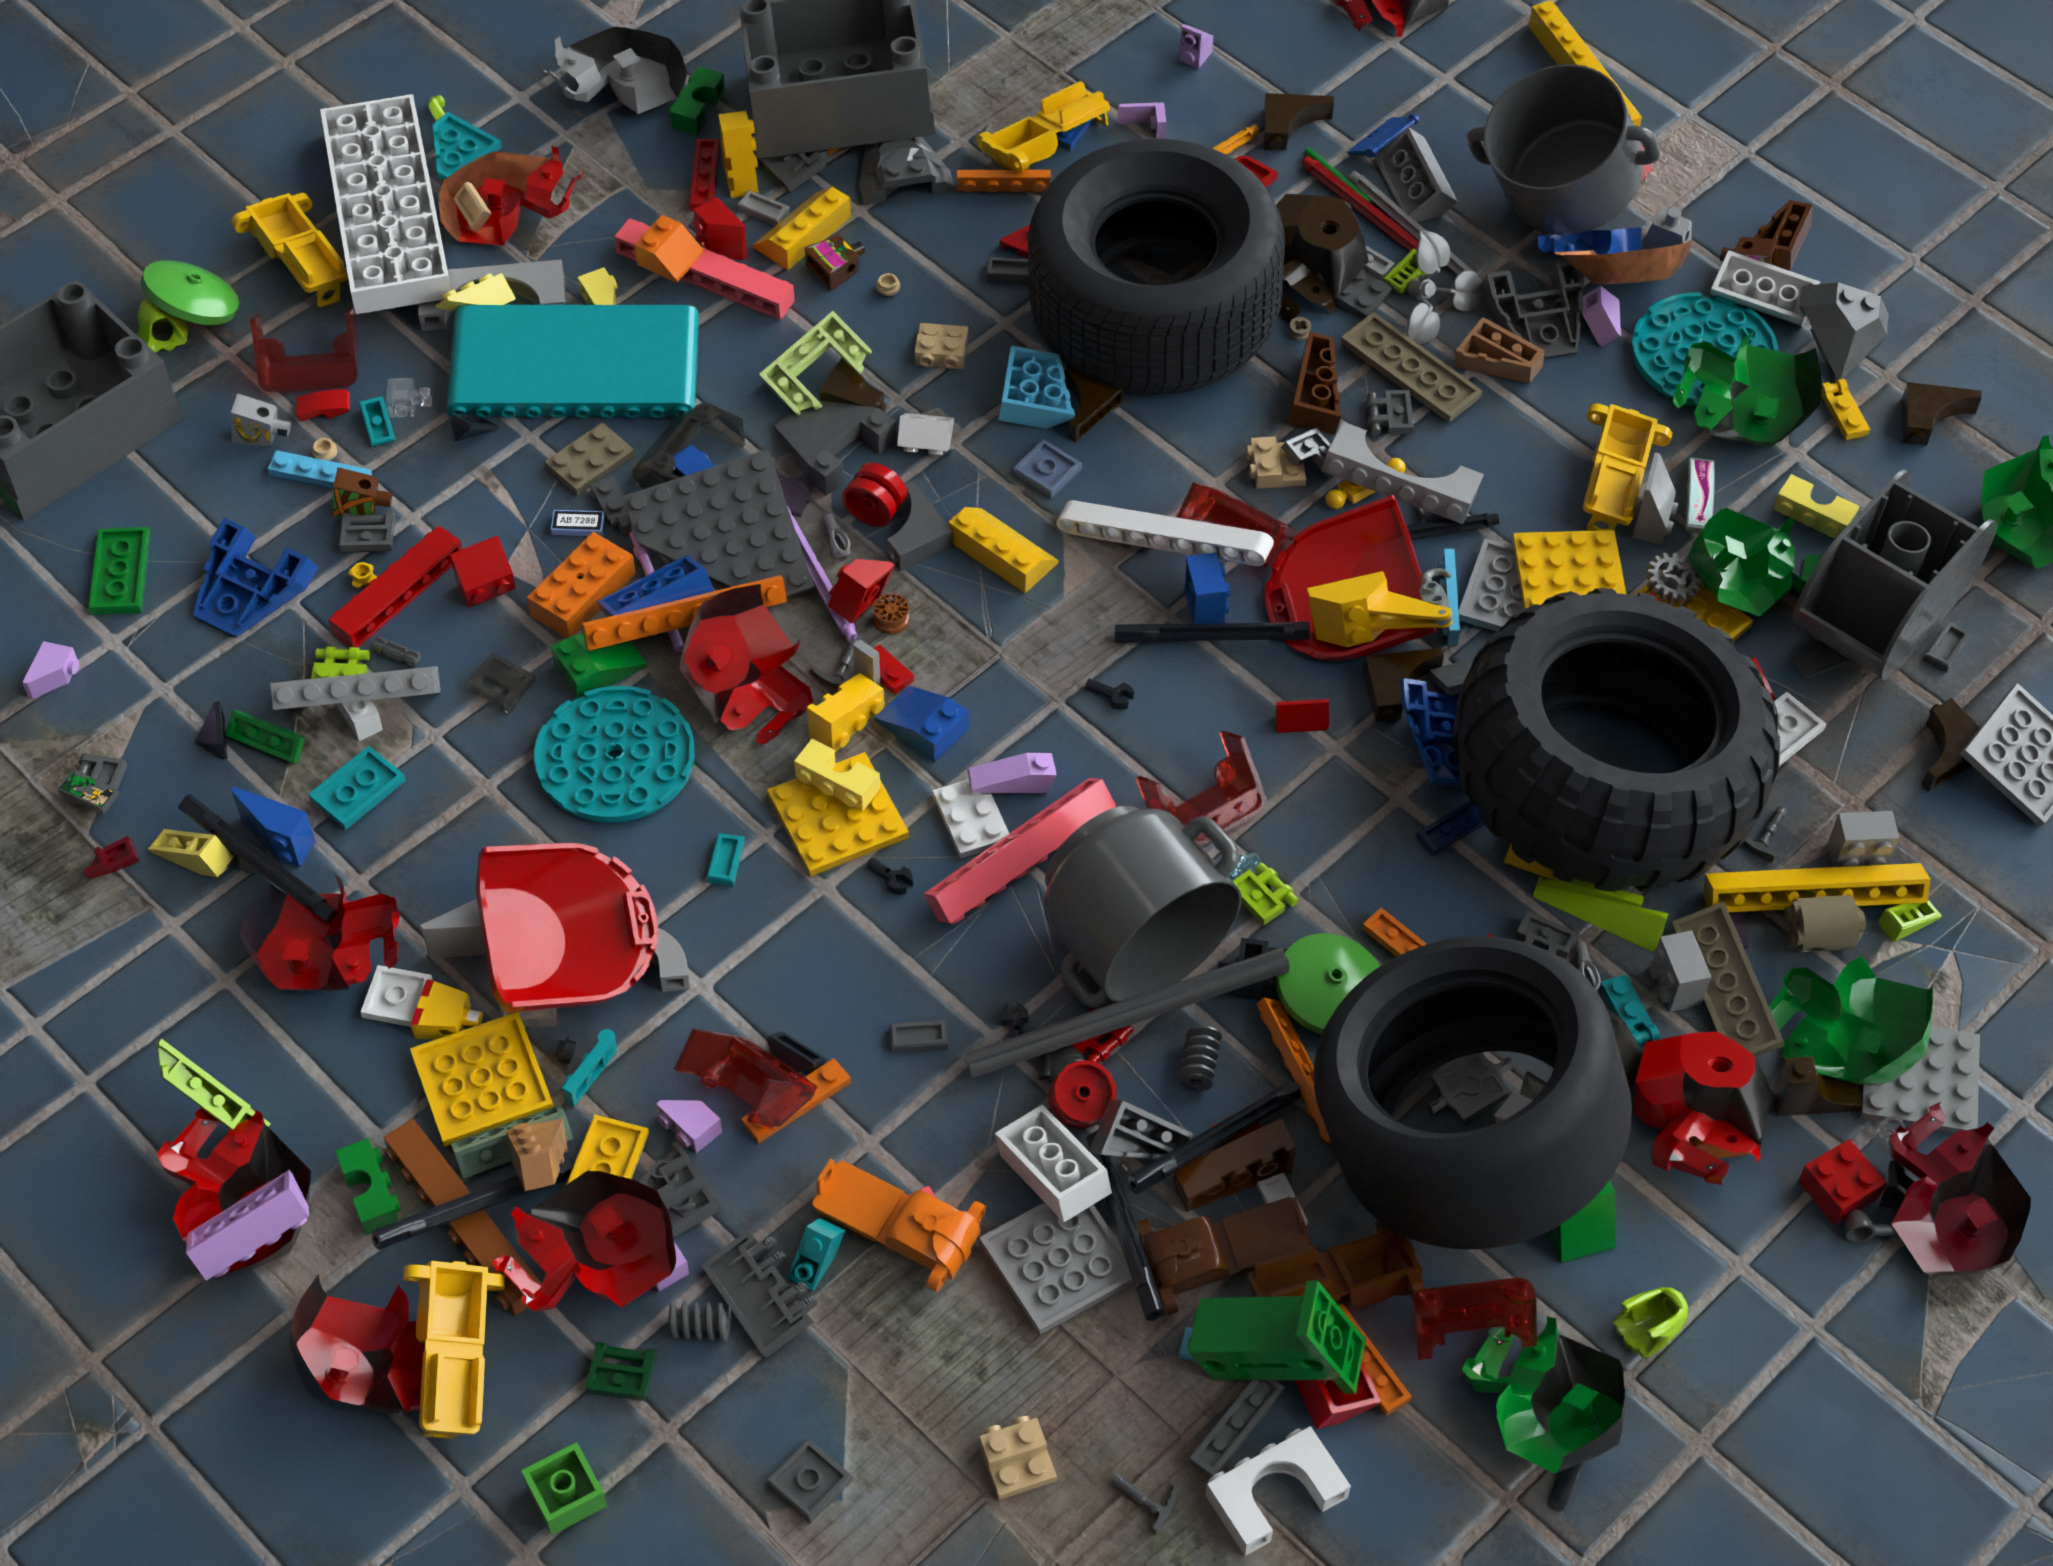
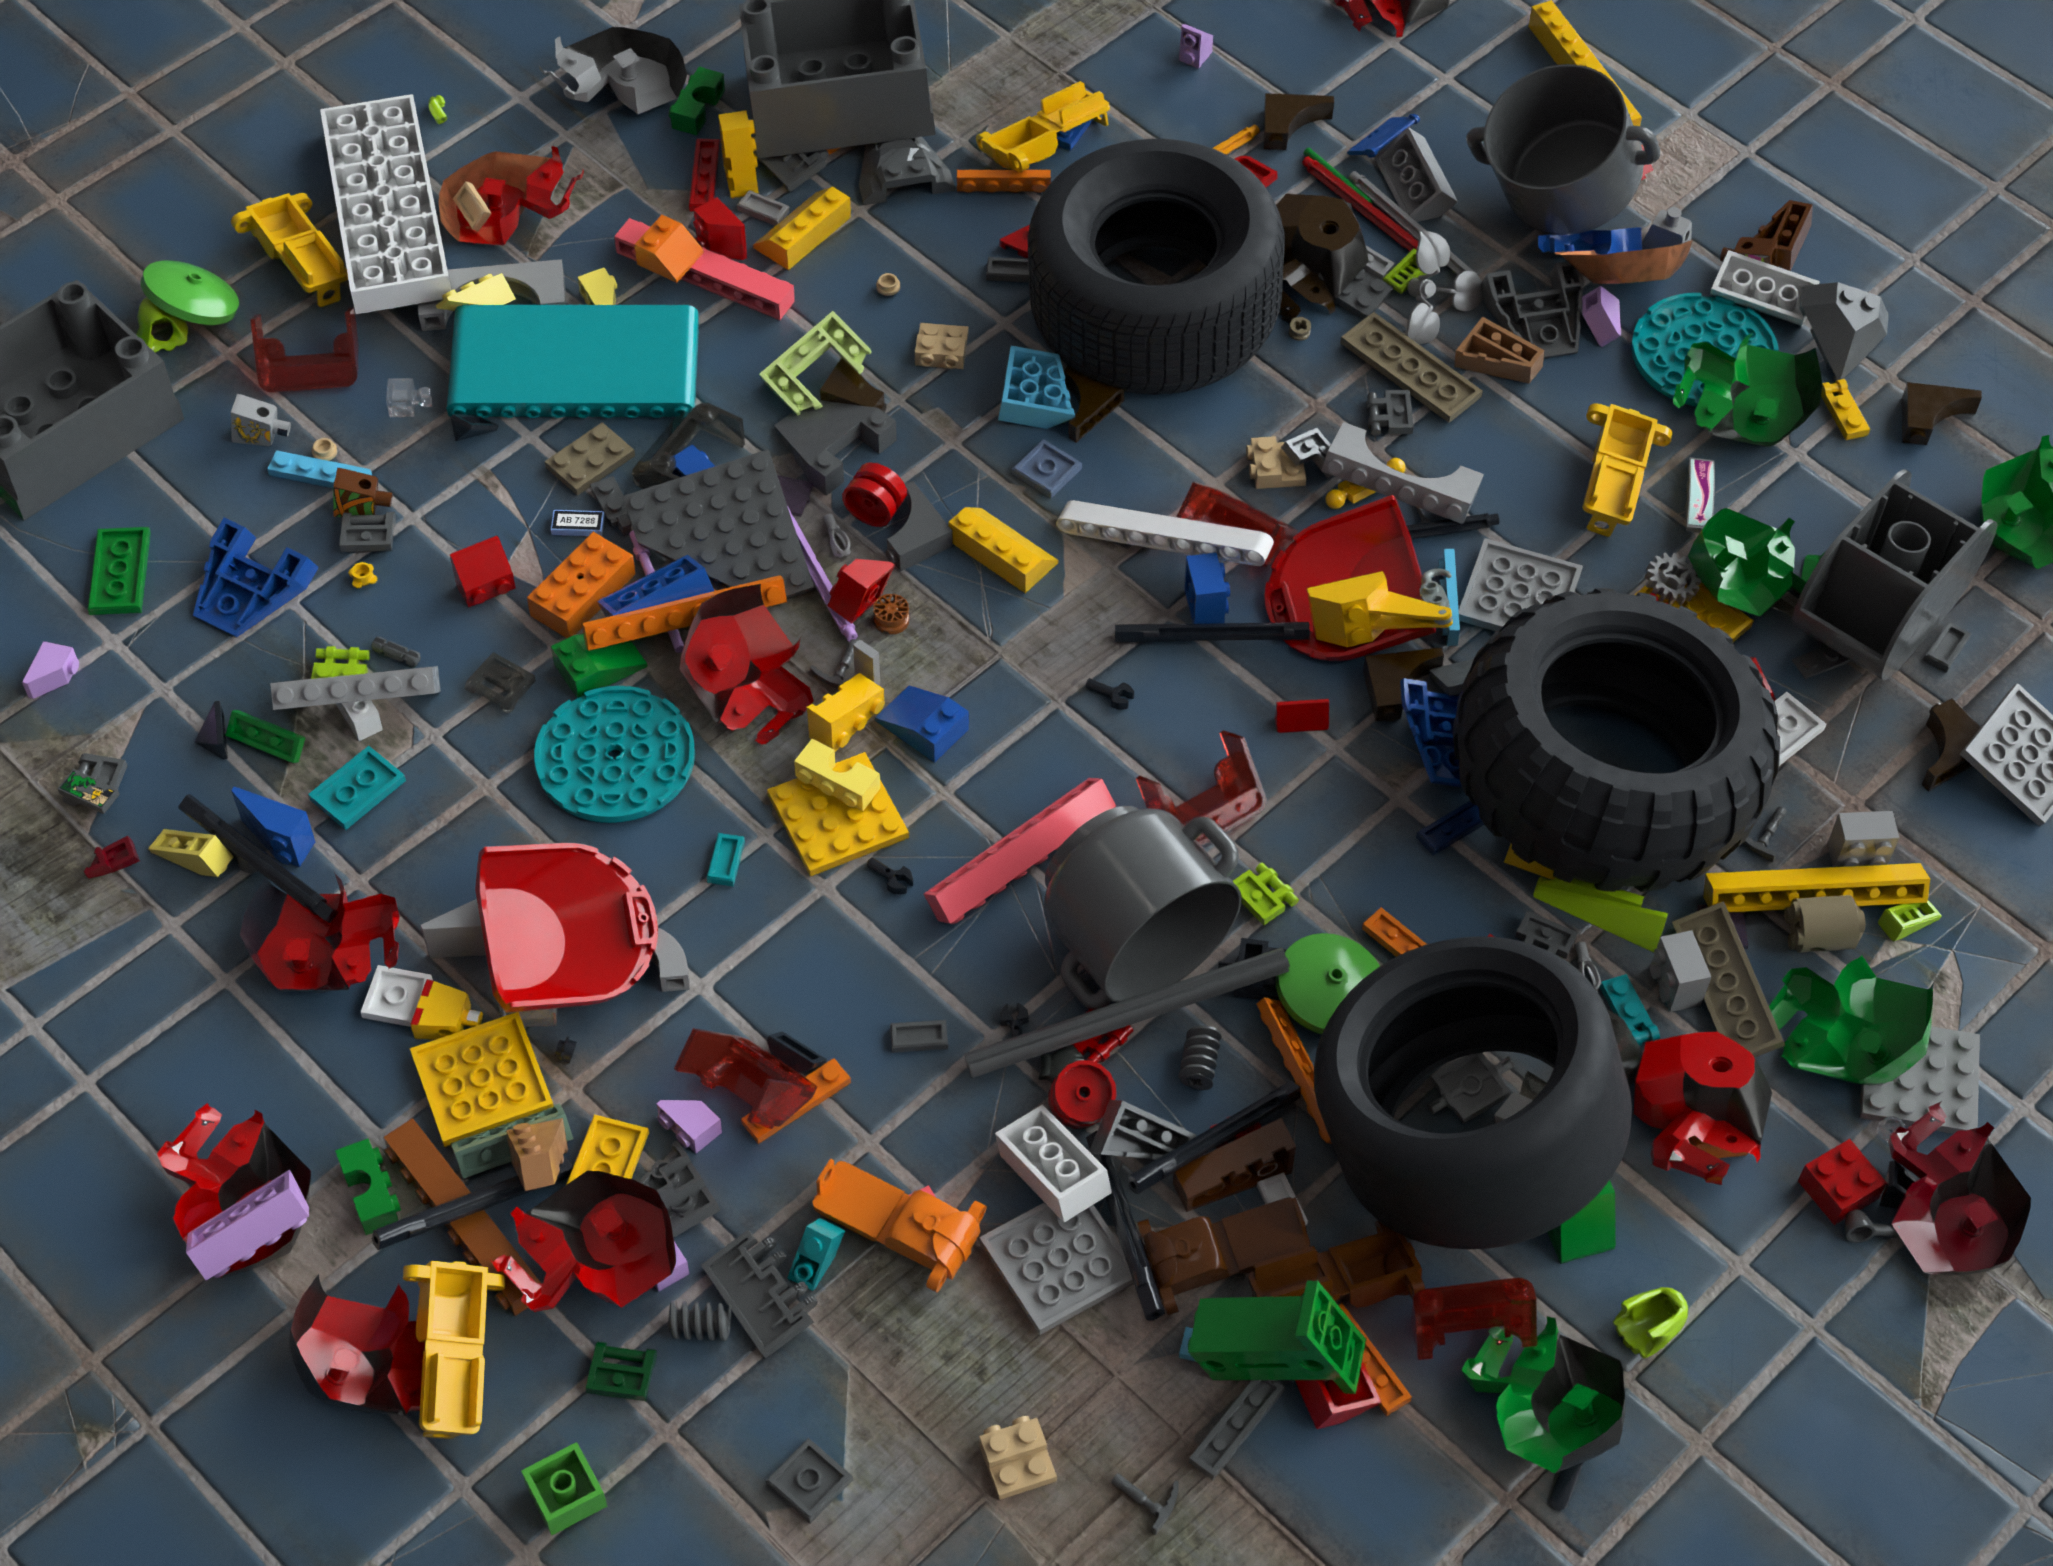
lime wedge [155,1039,271,1130] -> none
red slope [296,389,350,422] -> none
red brick [328,525,462,647] -> none
teal slope [359,396,396,447] -> none
teal plate [433,112,502,181] -> none
teal plate [562,1029,617,1107] -> none
reddish brown torso [805,236,865,291] -> none
red plate [873,644,914,695] -> none
white slope [897,413,954,455] -> none
white plate [933,779,1009,859] -> none
lavender slope [967,753,1056,794] -> none
lavender bracket [1117,102,1166,139] -> none
white arch [1206,1426,1351,1556] -> none
clear light blue arm [1228,853,1261,881] -> none
reddish brown wedge [1287,331,1342,435] -> none
yellow plate [1512,530,1626,609] -> none
light grey slope [1633,452,1678,545] -> none
dark brown arch [1771,1056,1863,1117] -> none
light yellow arch [1773,474,1860,539] -> none

